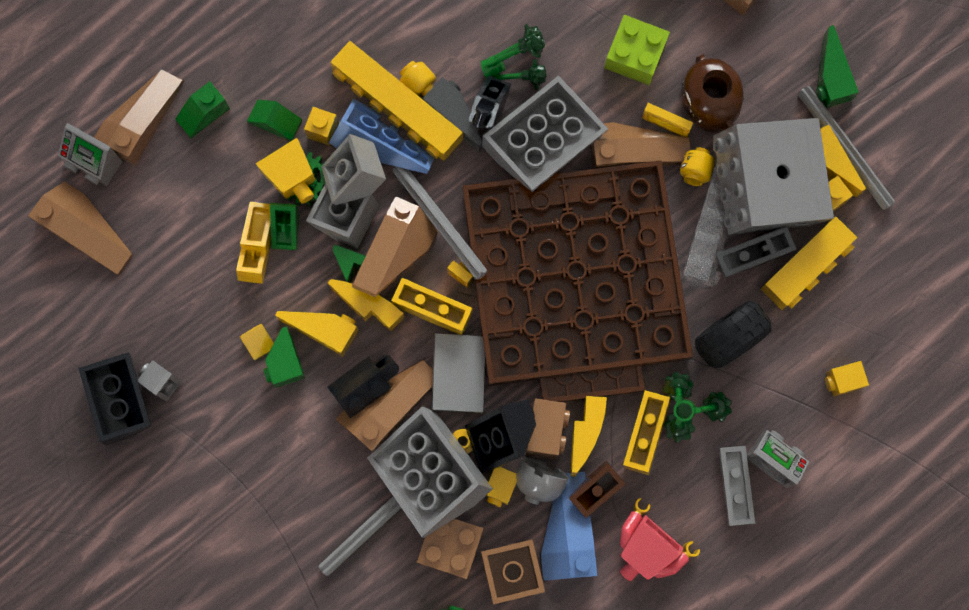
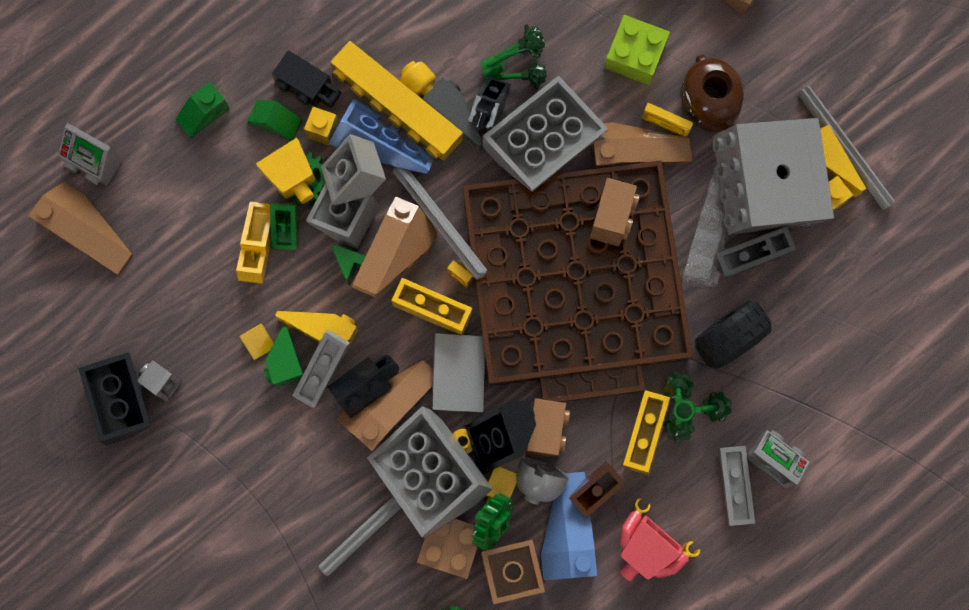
medium nougat wedge [94,69,184,165] -> none
yellow slope [328,279,405,332] -> none
yellow slope [570,396,607,477] -> none
yellow head [680,147,716,186] -> none
yellow brick [761,216,858,310] -> none
green slope [816,25,859,108] -> none
yellow brick [825,361,869,397] -> none
none -> black brick [272,50,342,108]
none -> light grey plate [292,330,350,409]
none -> green gear [472,493,513,551]
none -> medium nougat brick [589,178,640,247]

